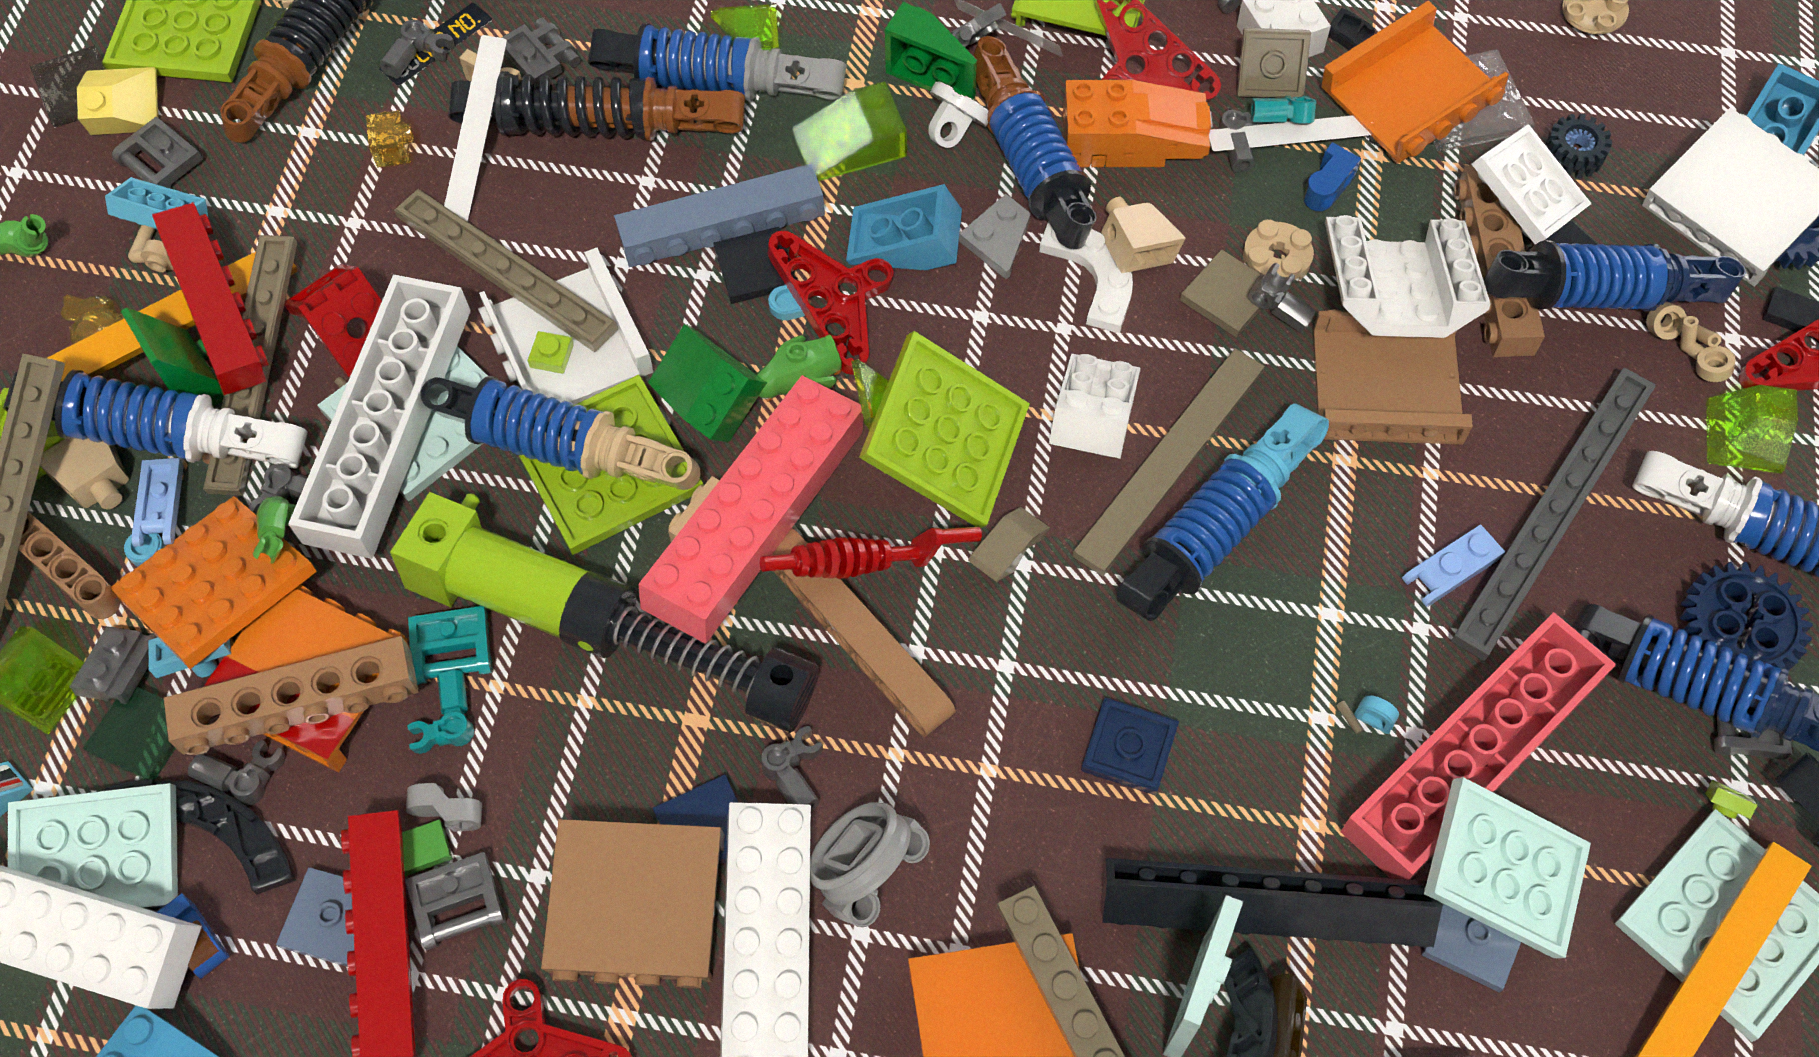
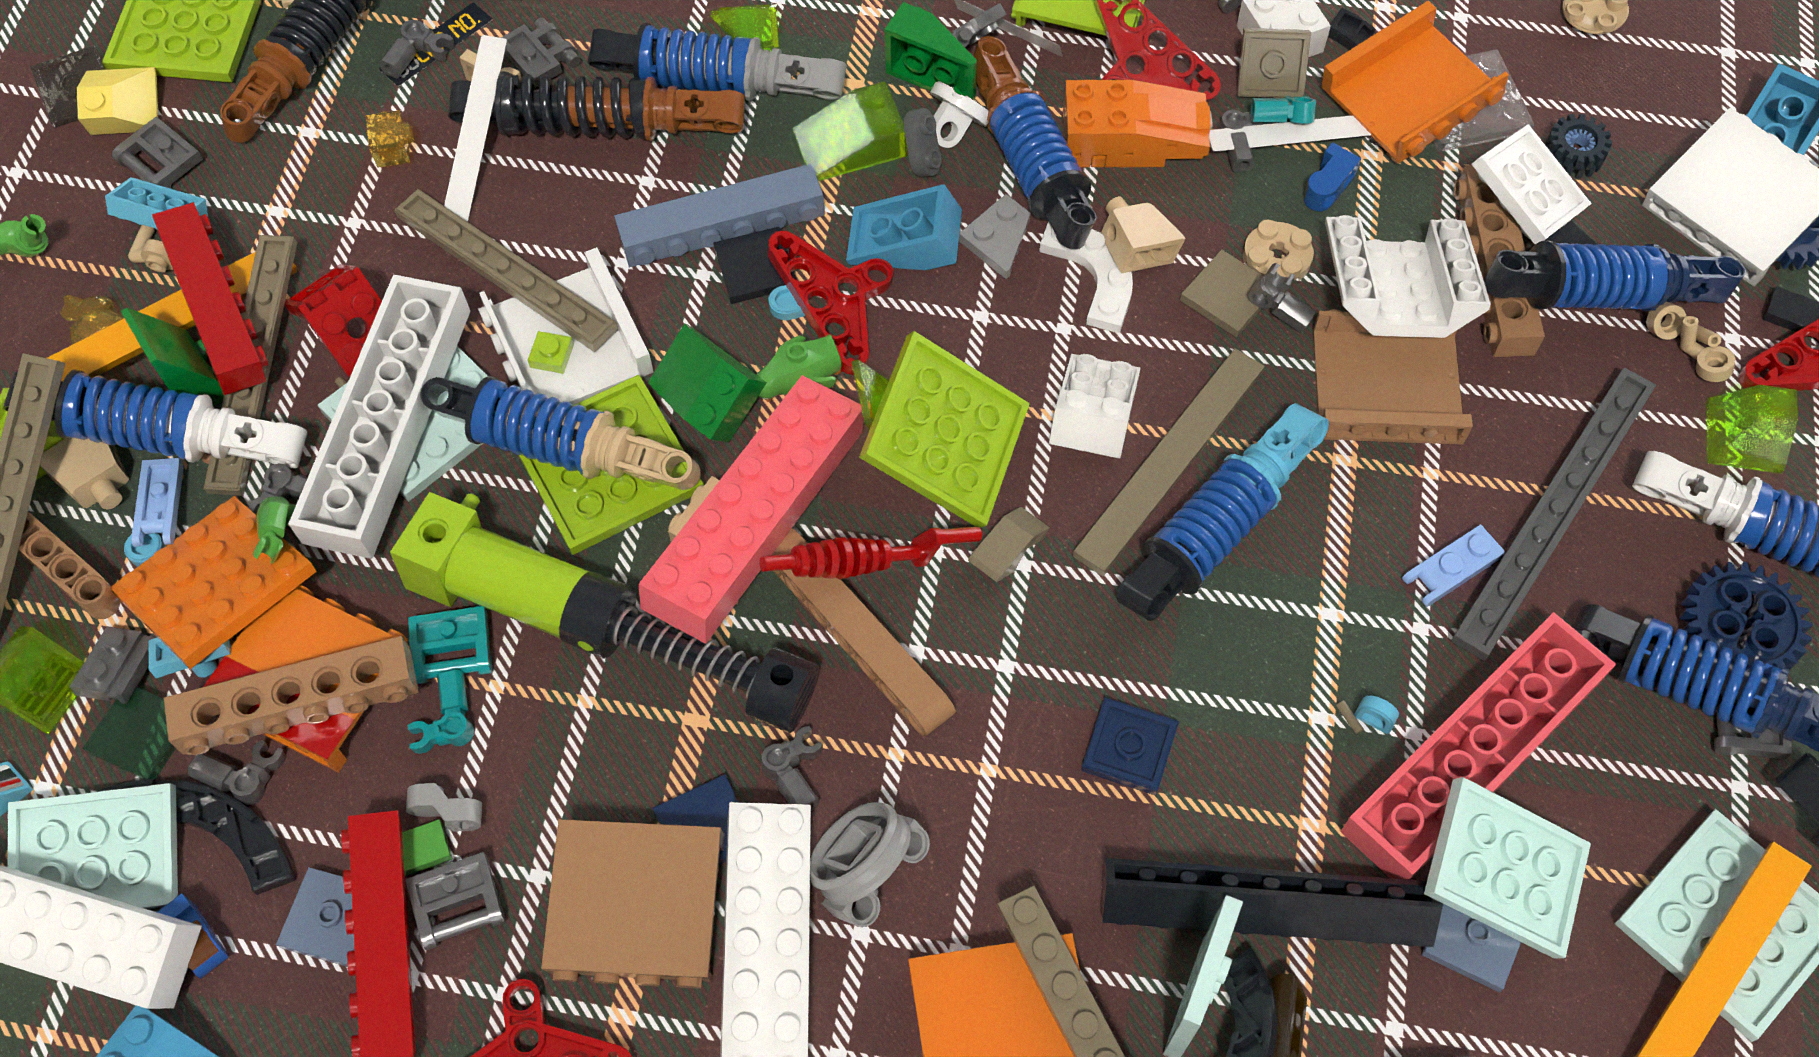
lime plate [1705,779,1757,819] -> none
none -> dark grey plate [904,108,942,177]

